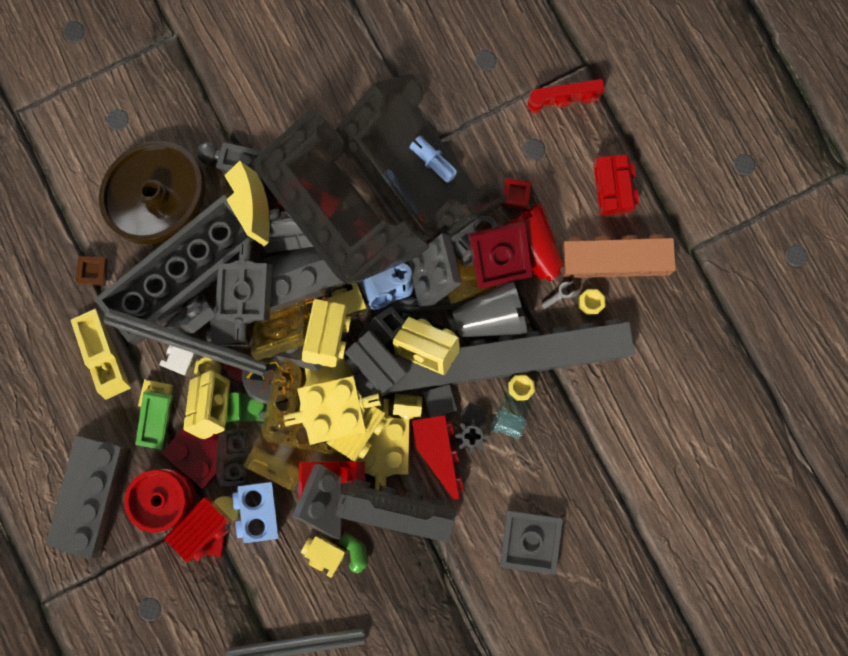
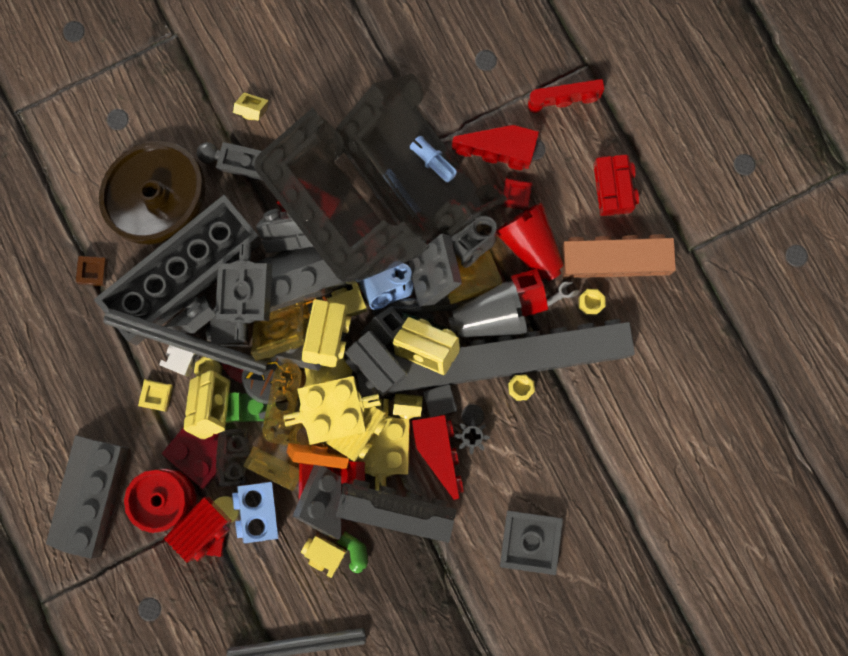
light yellow slope [71,309,131,400] -> none
bright green tile [135,390,173,450] -> none
light yellow slope [224,161,270,246] -> none
dark red plate [468,222,533,289] -> none
clear light blue bush [491,406,526,439] -> none
none -> light yellow plate [233,92,269,121]
none -> orange plate [286,443,349,469]
none -> red slope [452,125,539,170]
none -> red brick [511,269,548,317]

